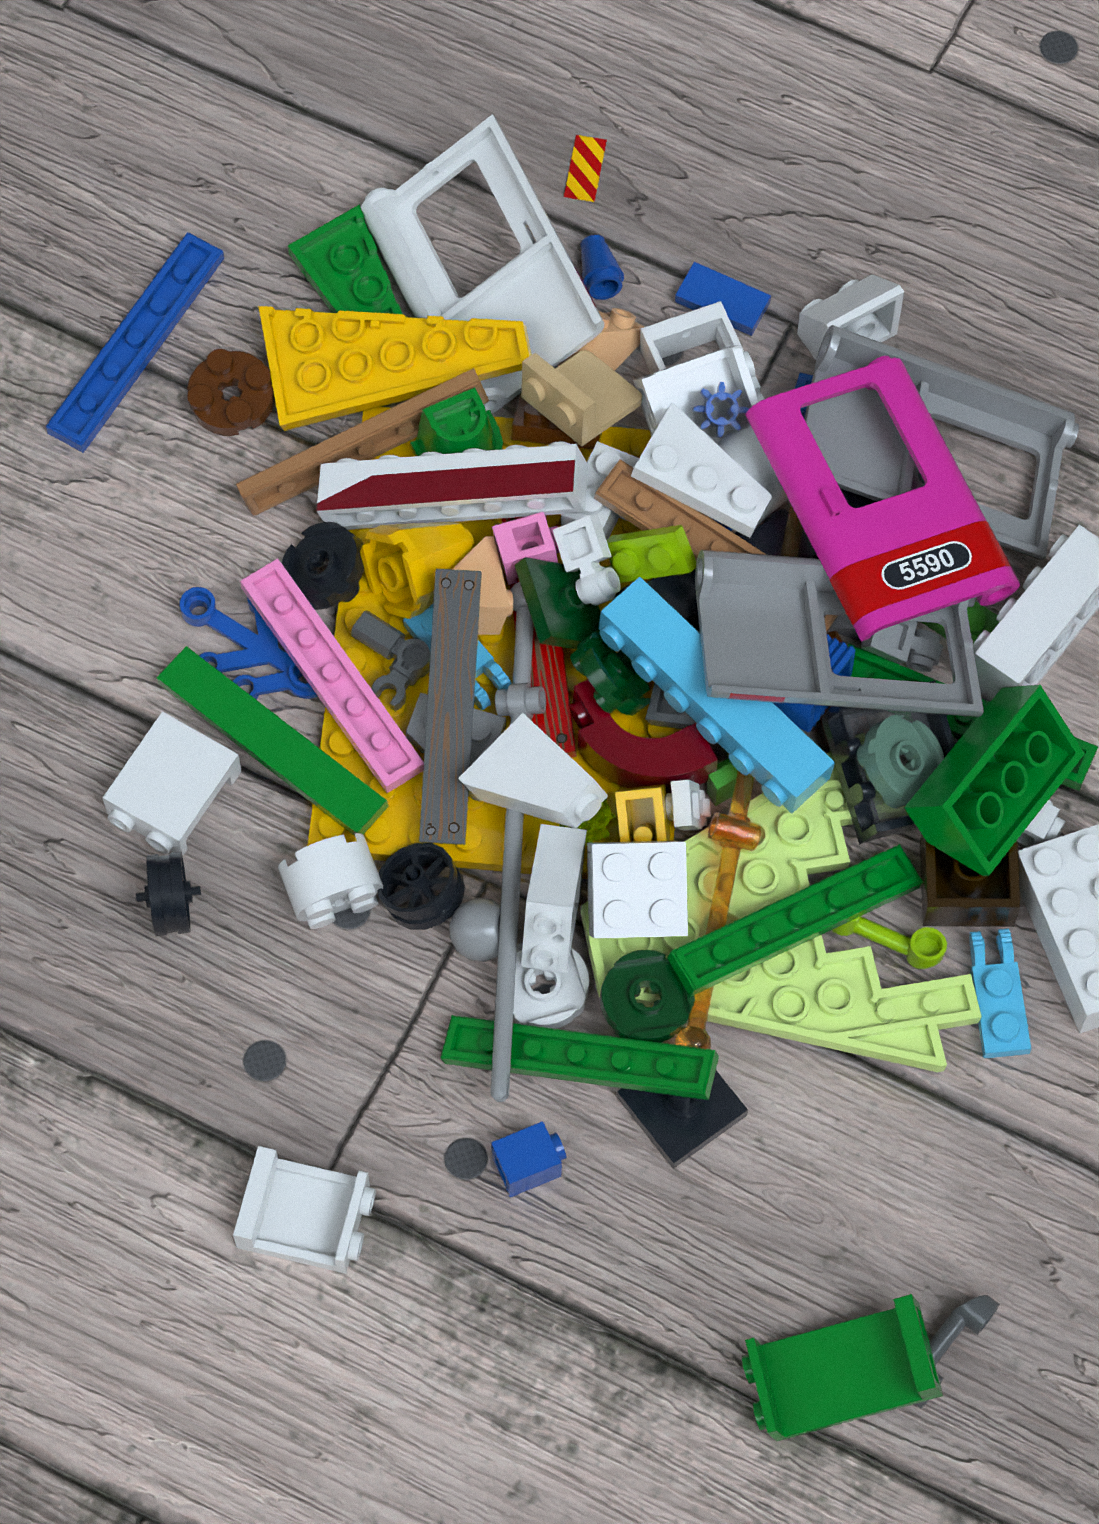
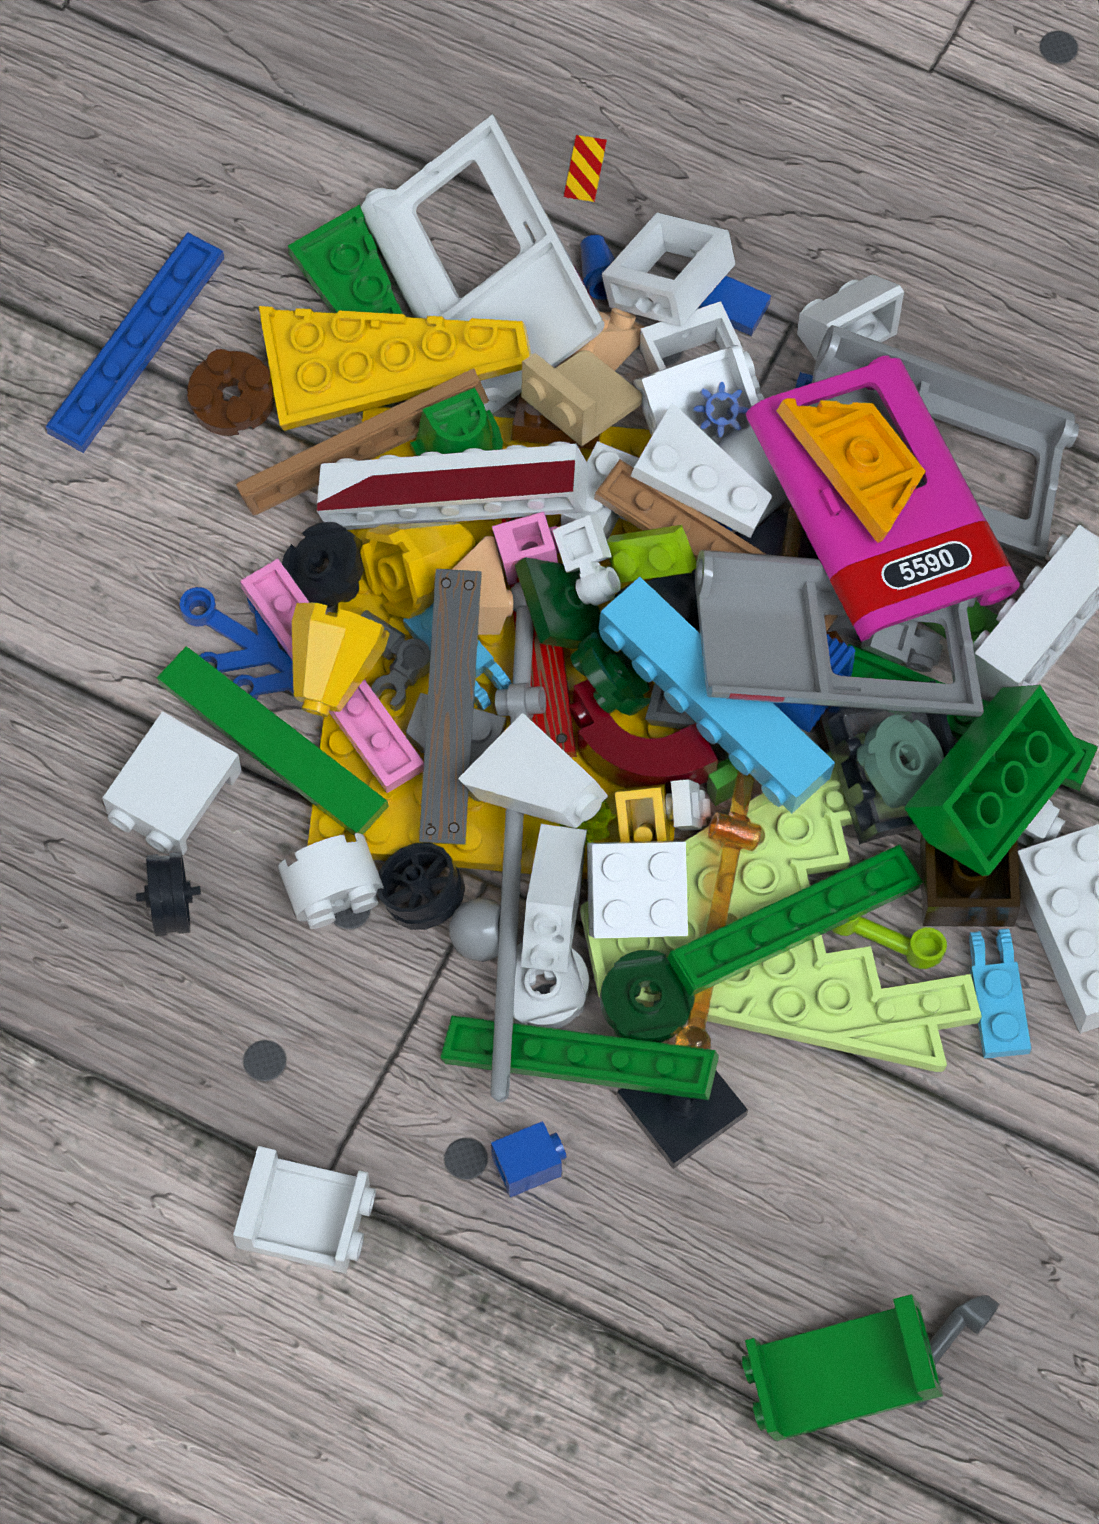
none -> yellow cone [292,603,390,717]
none -> white window [602,213,735,327]
none -> light orange wing [776,398,926,543]

